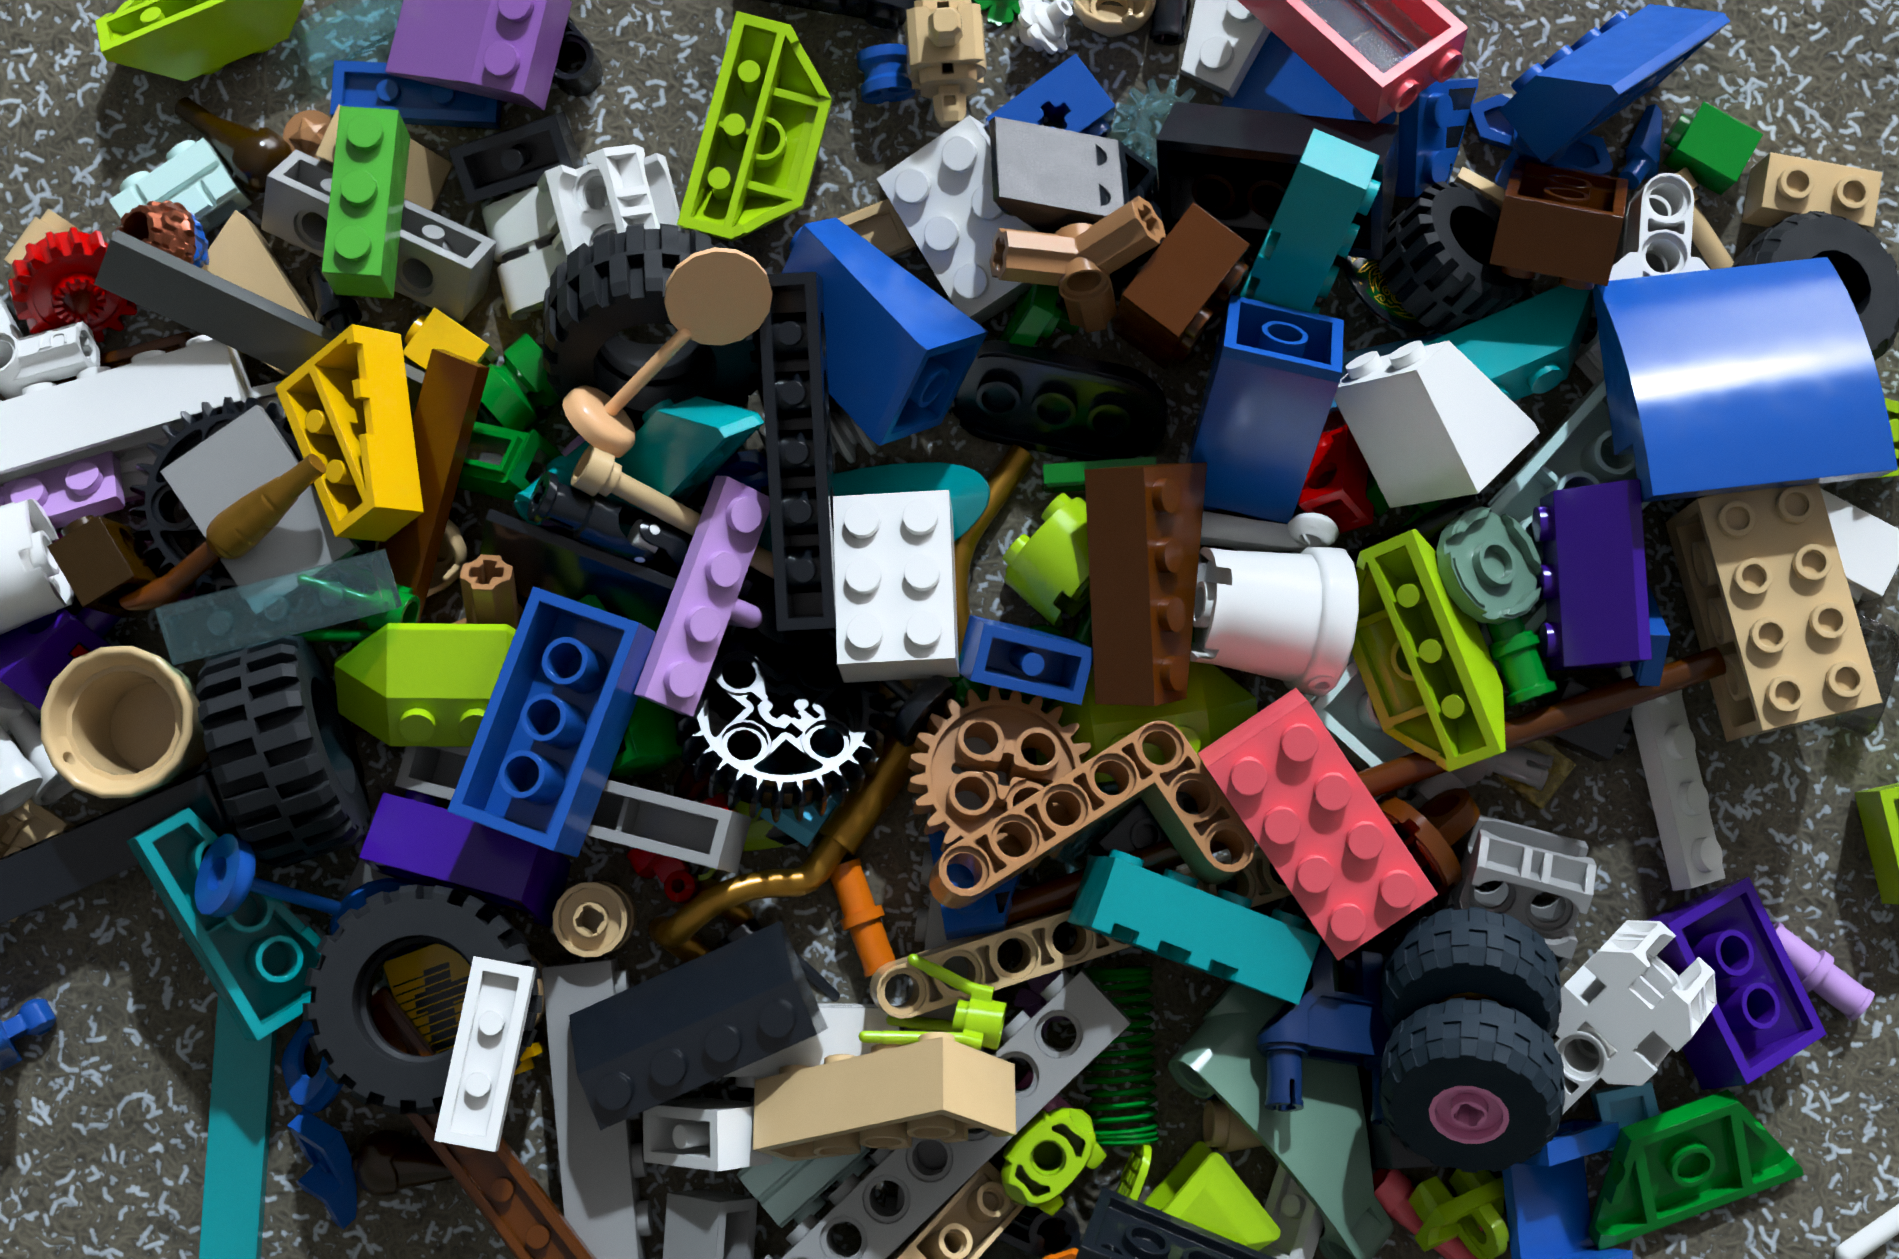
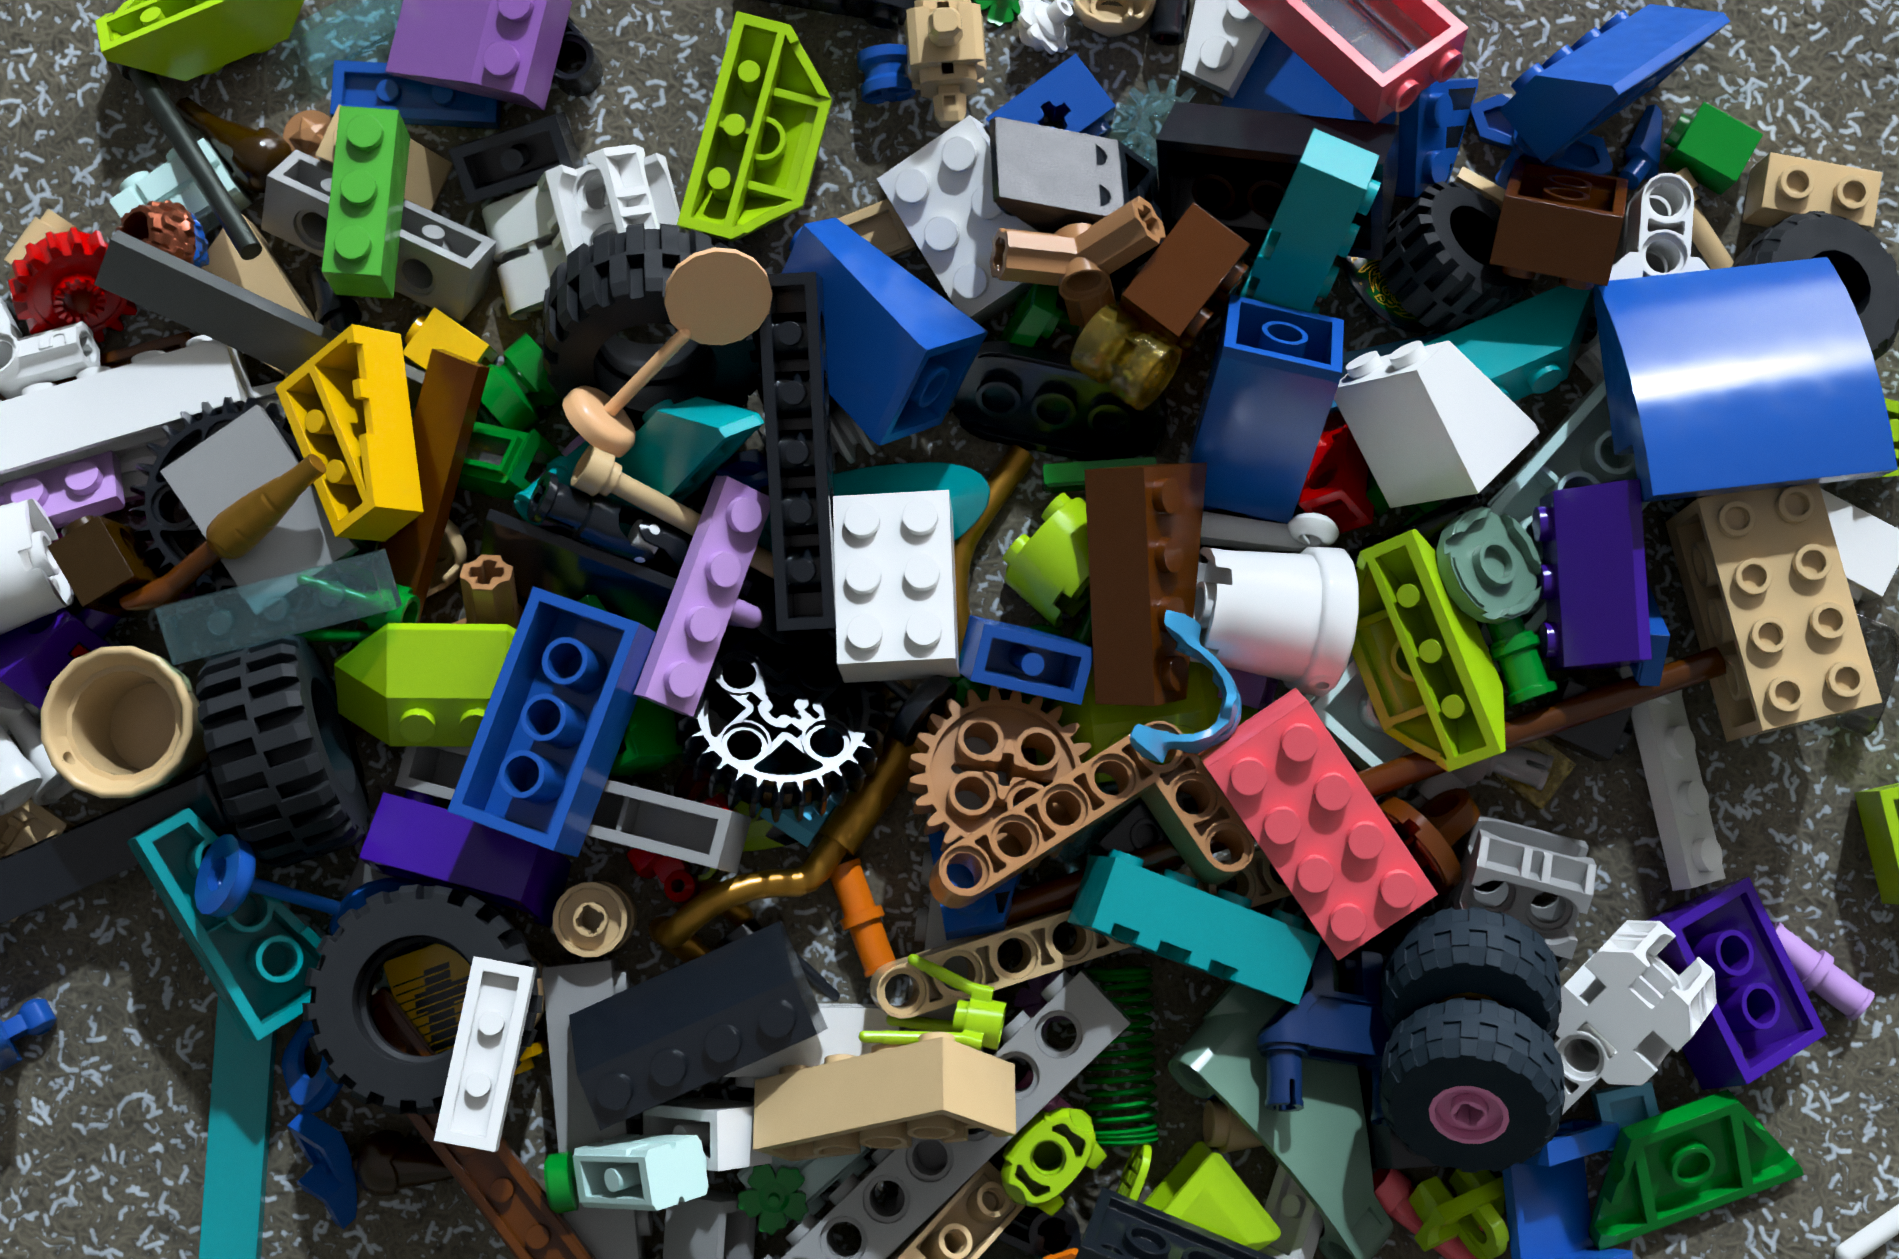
none -> pearl dark grey bar [115,63,262,260]
none -> green tile [544,1151,579,1214]
none -> light aqua brick [572,1134,709,1211]
none -> green plant [738,1164,809,1235]
none -> clear yellow wheel [1071,303,1182,410]
none -> dark azure helmet [1129,610,1242,763]
none -> medium lavender piece [1217,667,1279,710]

